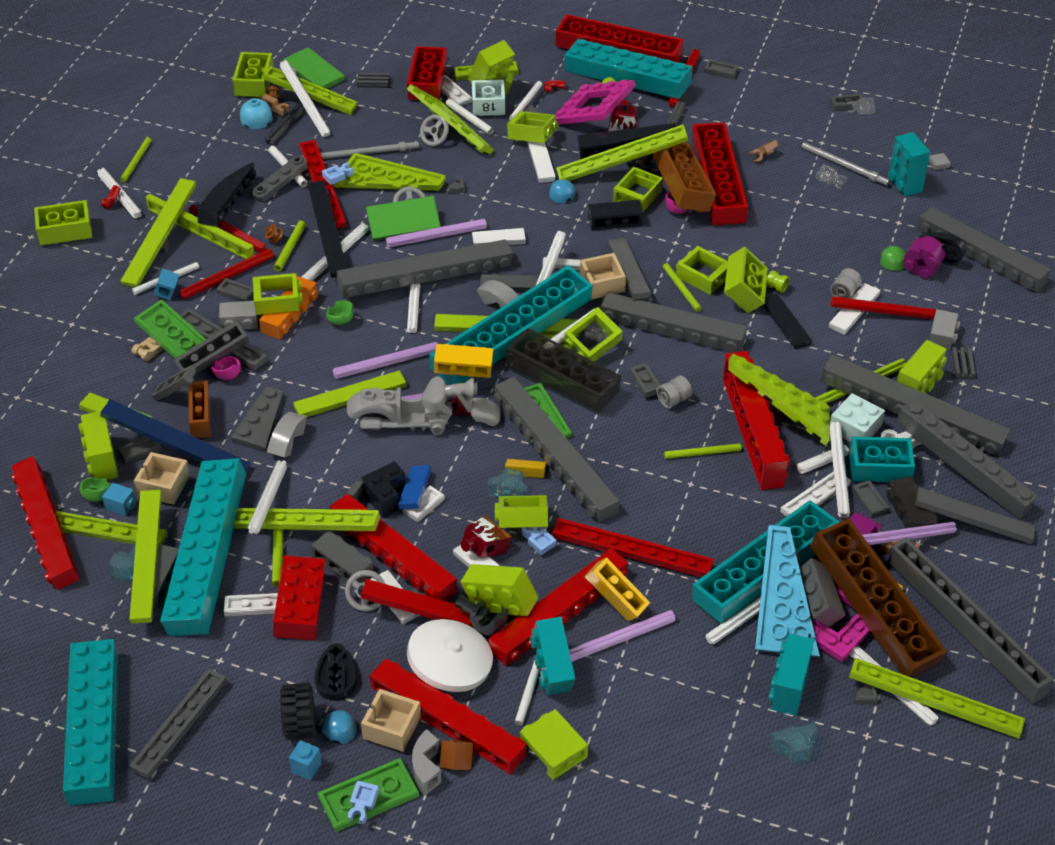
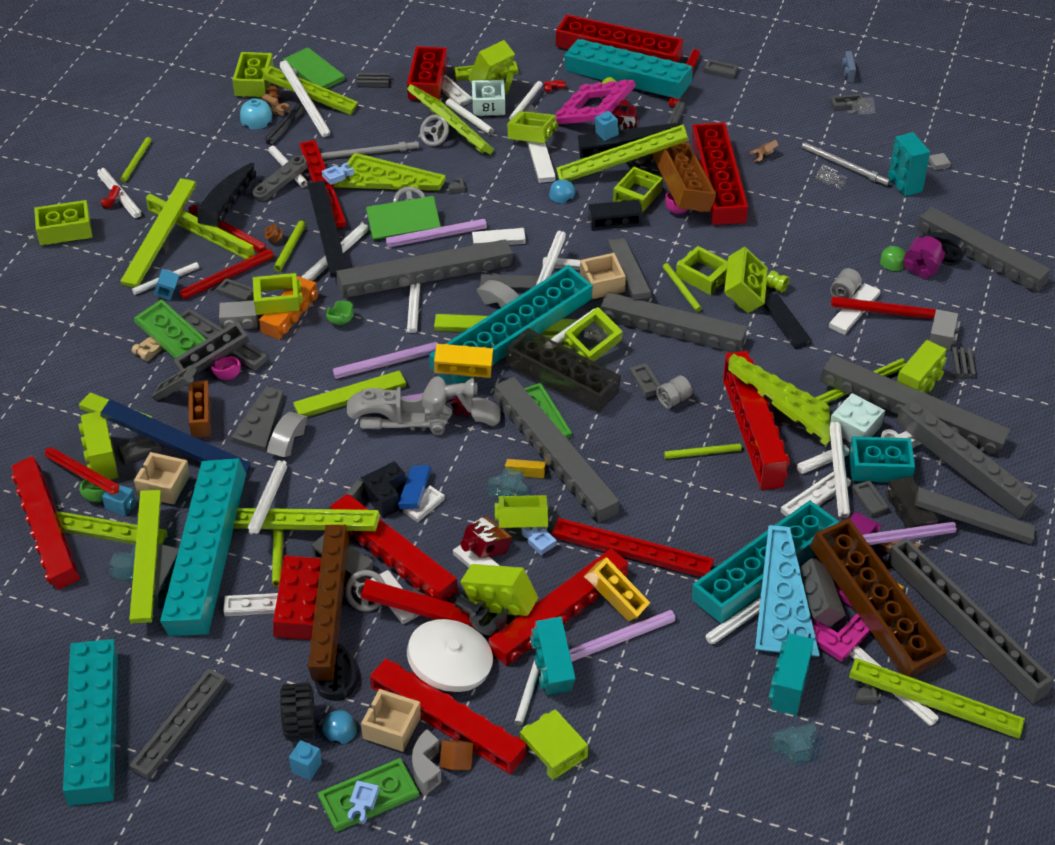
none -> red axle [44,447,120,495]
none -> reddish brown brick [308,524,349,681]
none -> dark azure brick [594,111,619,141]
none -> sand blue plate [842,51,856,83]

